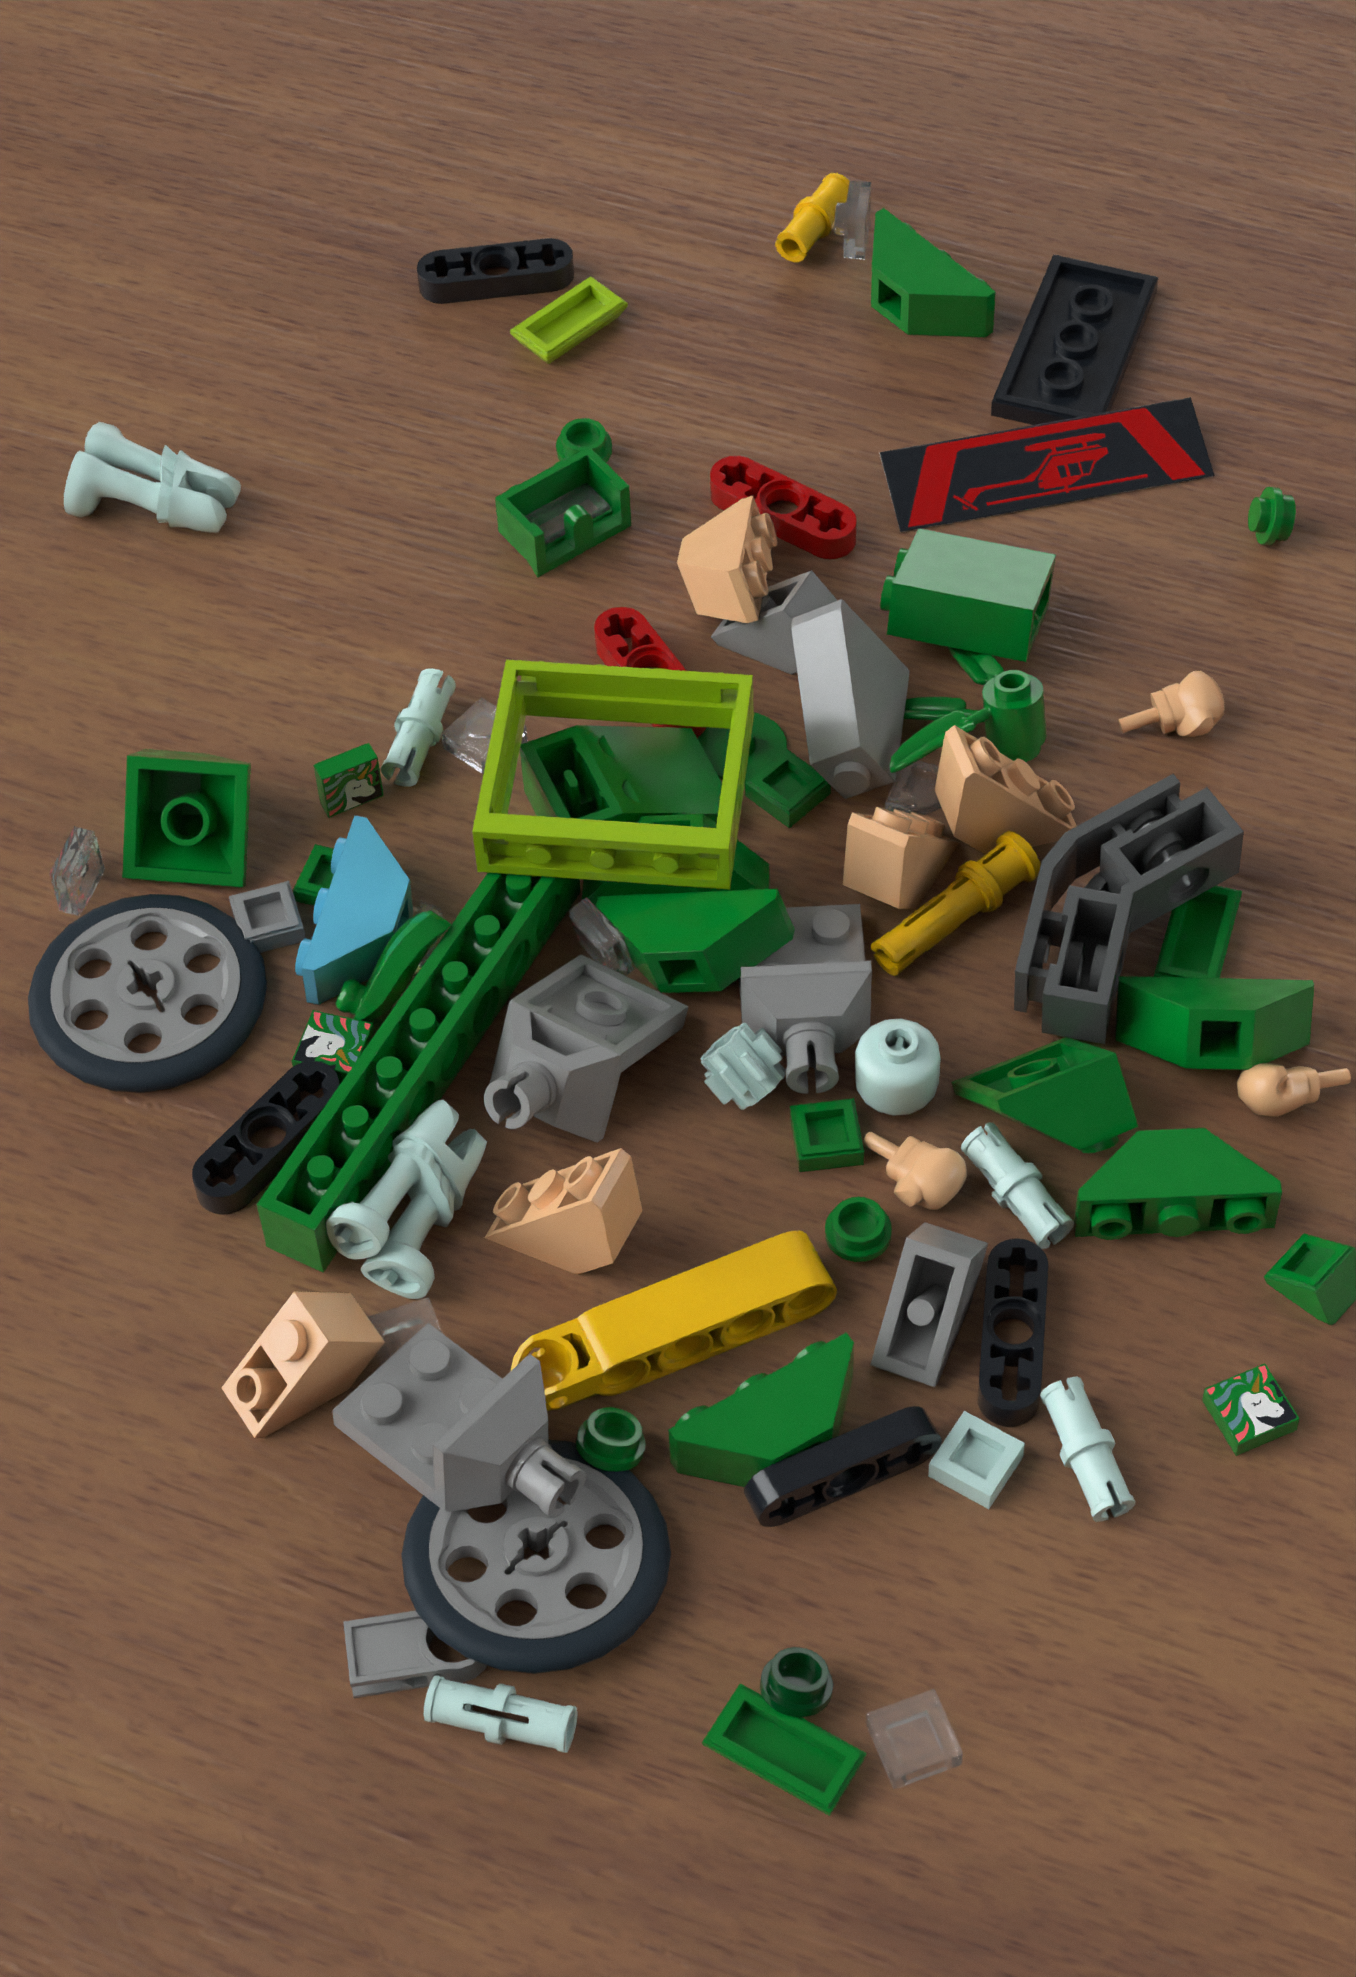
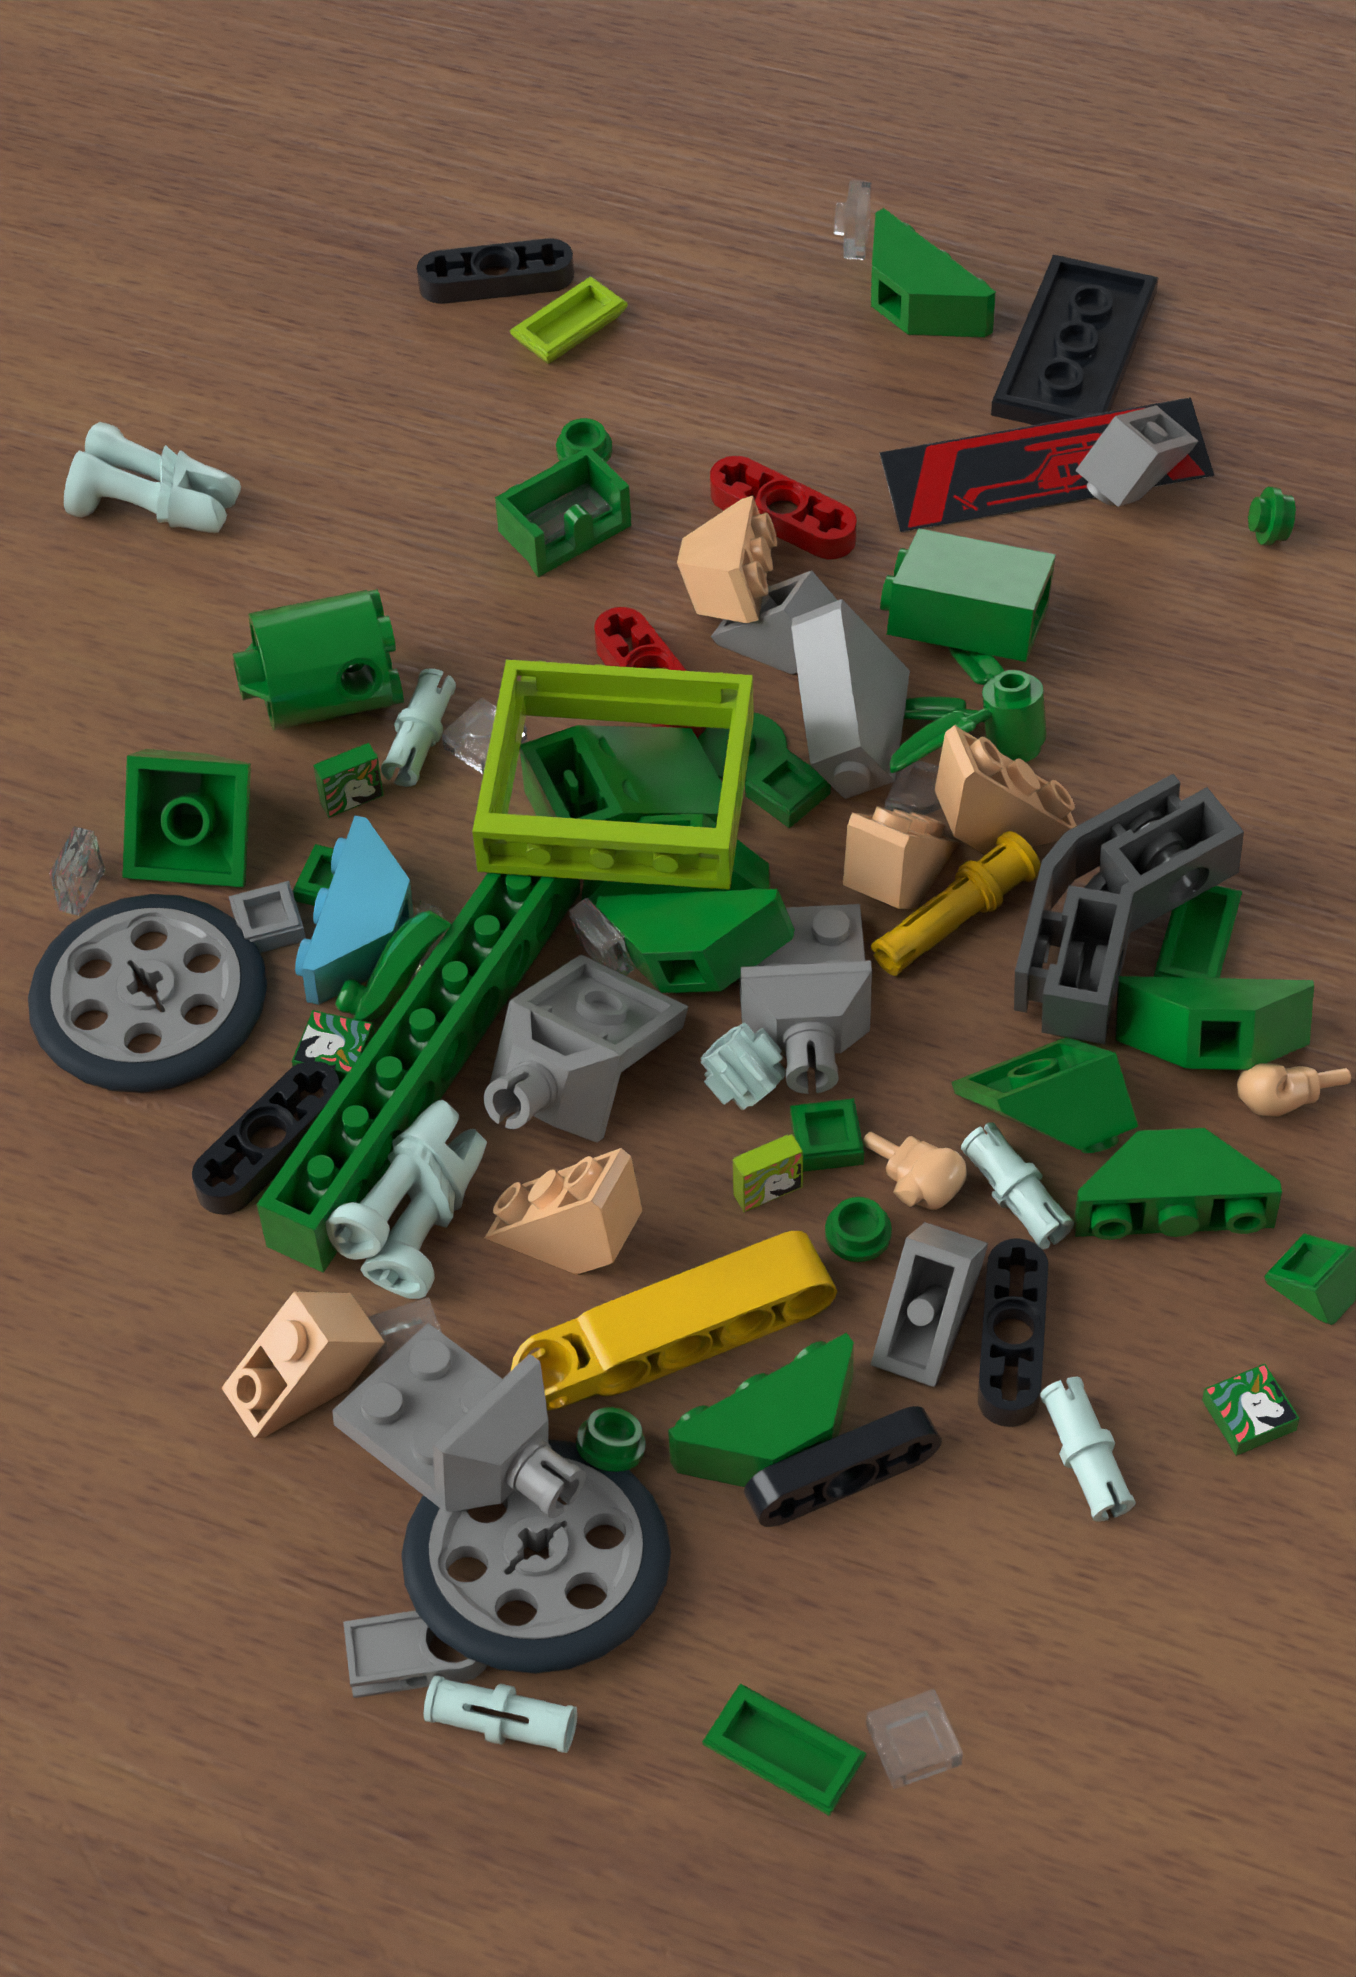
dark green plate [760,1647,833,1717] -> none
yellow pin [775,173,854,262] -> none
light aqua head [855,1018,941,1116] -> none
light aqua tile [928,1411,1025,1509] -> none
light nougat piece [1118,671,1224,737] -> none
none -> green cylinder [232,589,404,731]
none -> lime tile [732,1134,803,1212]
none -> light grey slope [1075,405,1198,507]

